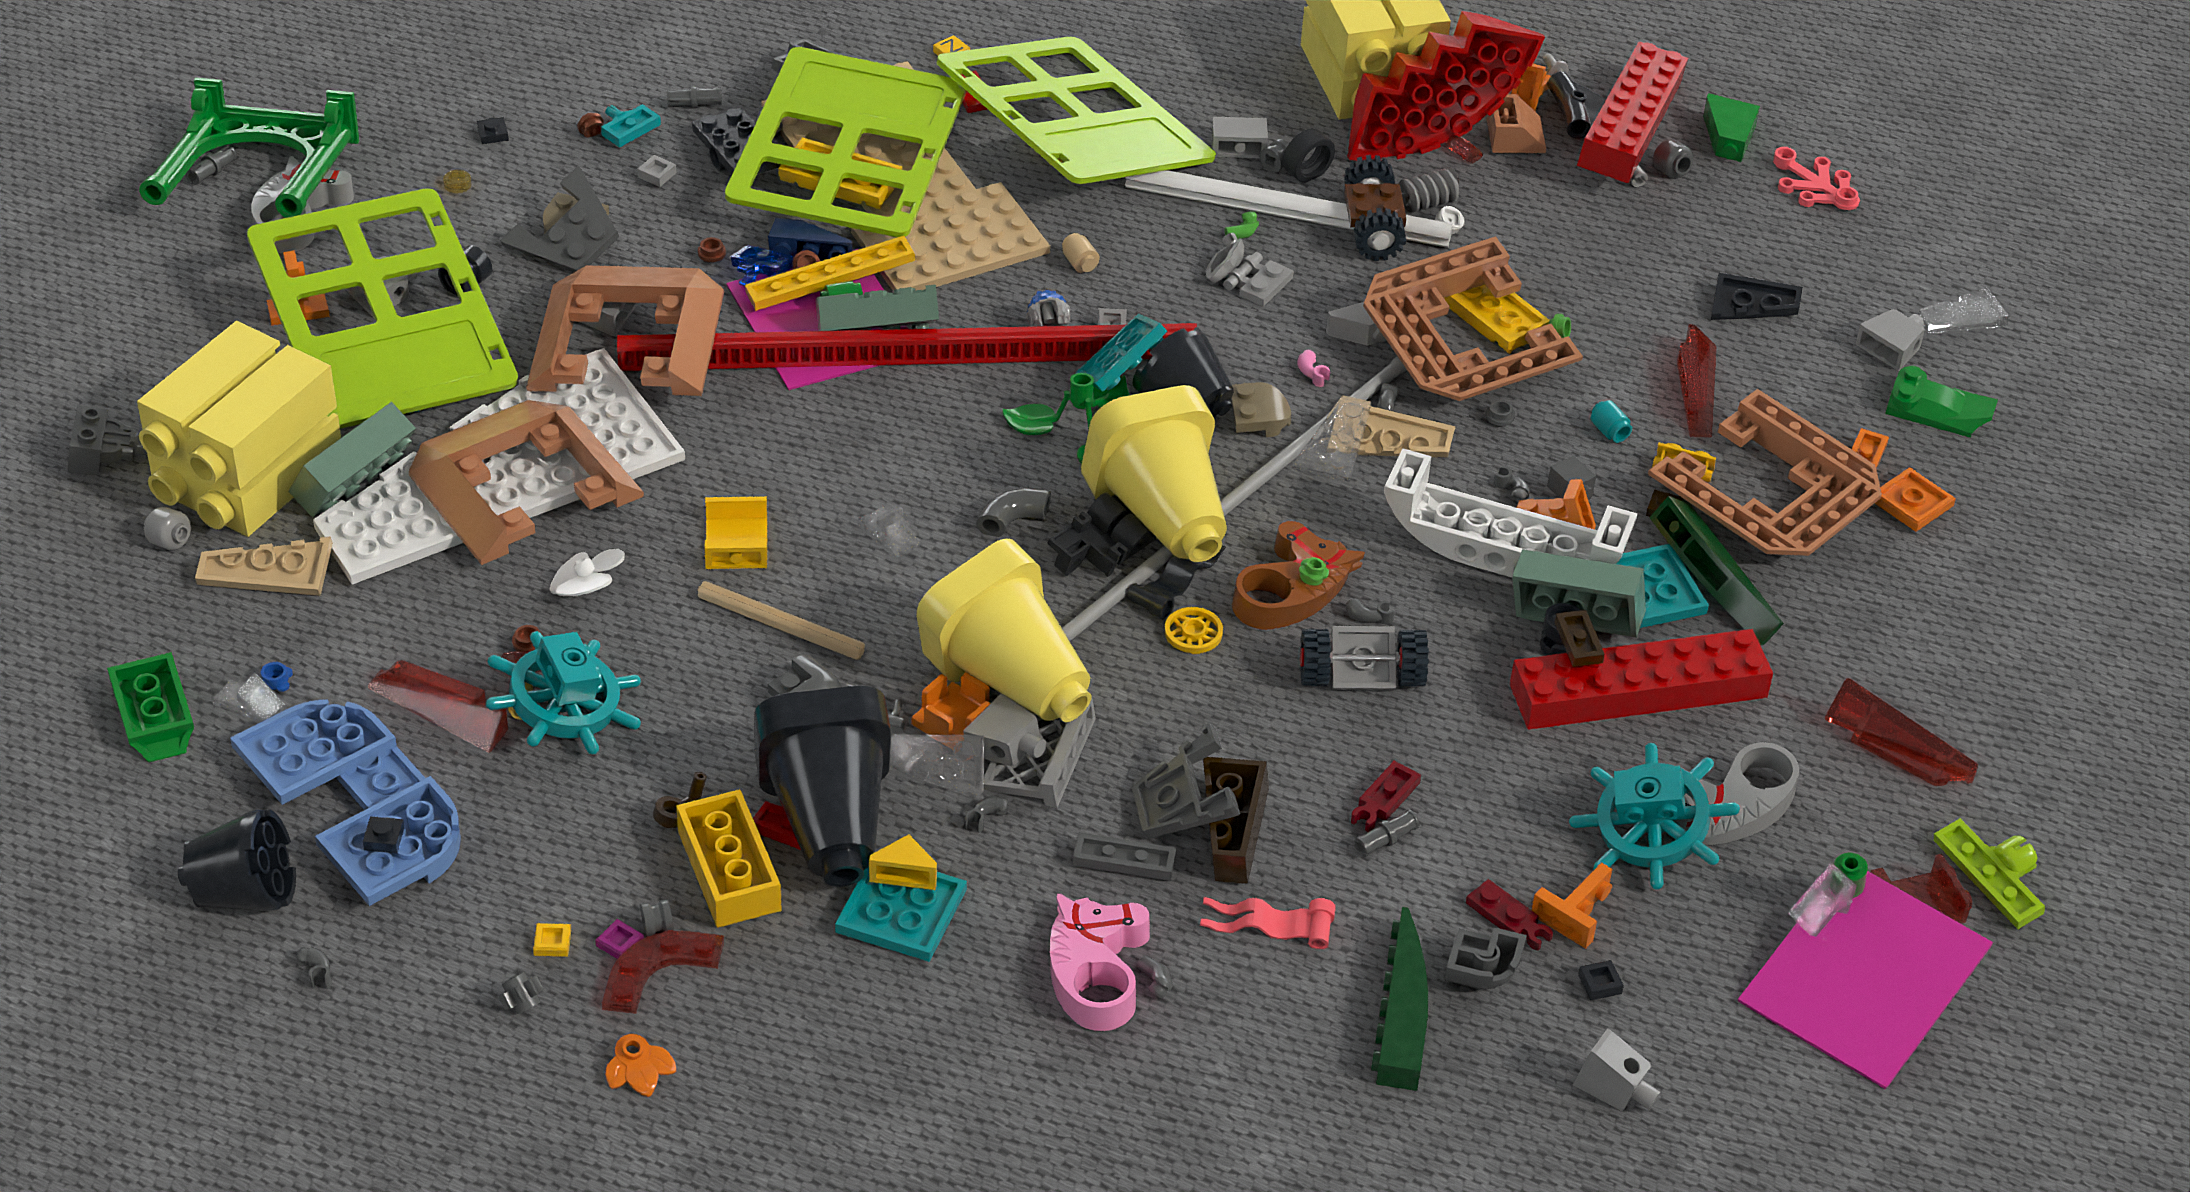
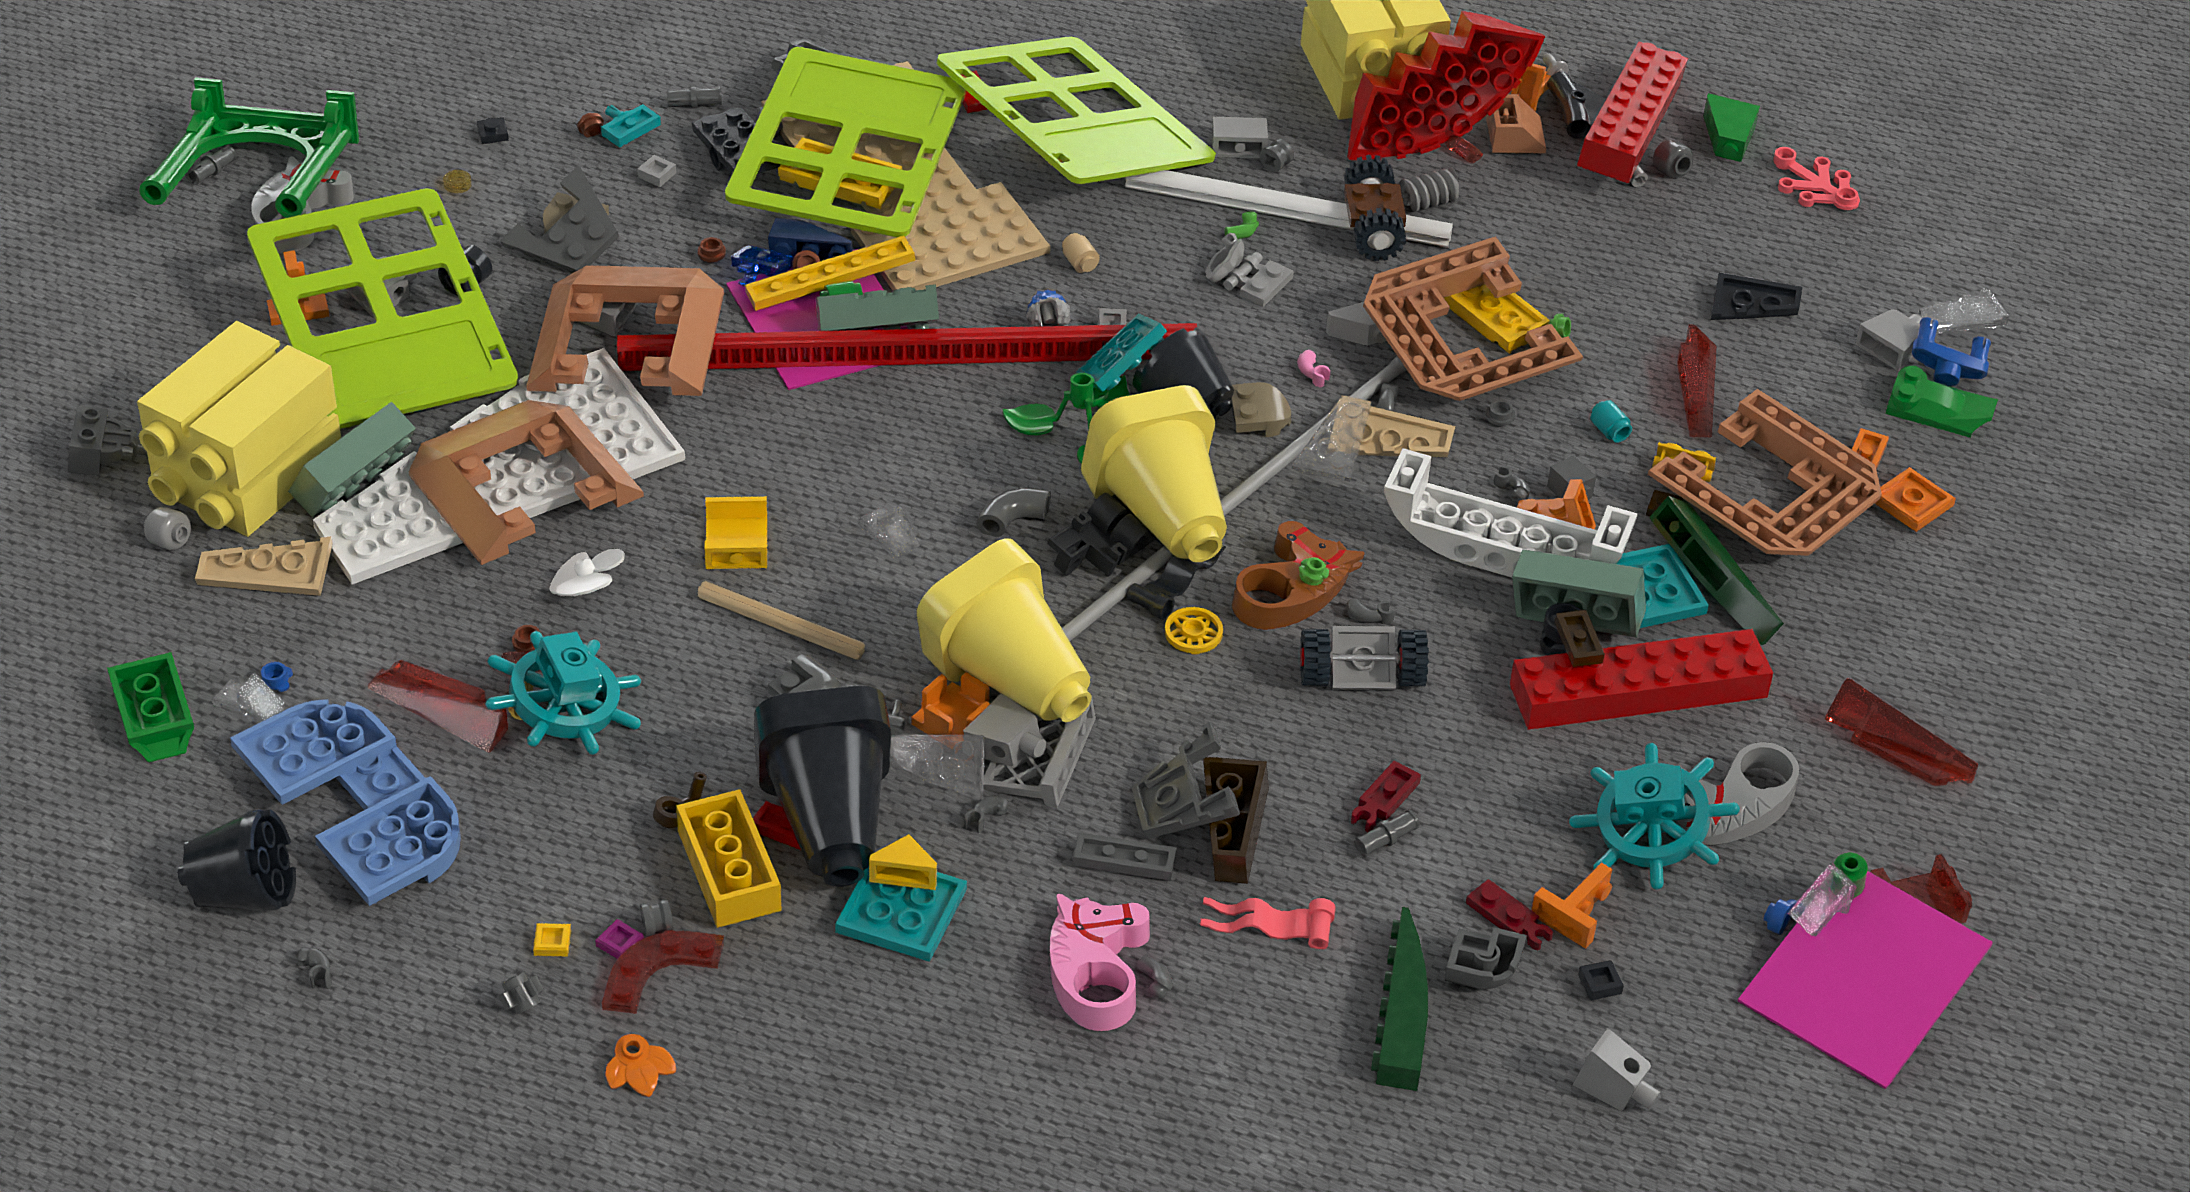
black plate [363,816,404,853] -> none
yellow tile [933,35,970,55] -> none
black tyre [1282,128,1335,183] -> none
white tile [1435,206,1464,234] -> none
lime plate [1934,818,2045,929] -> none
none -> blue plate [1764,899,1809,935]
none -> blue connector [1912,317,1991,387]

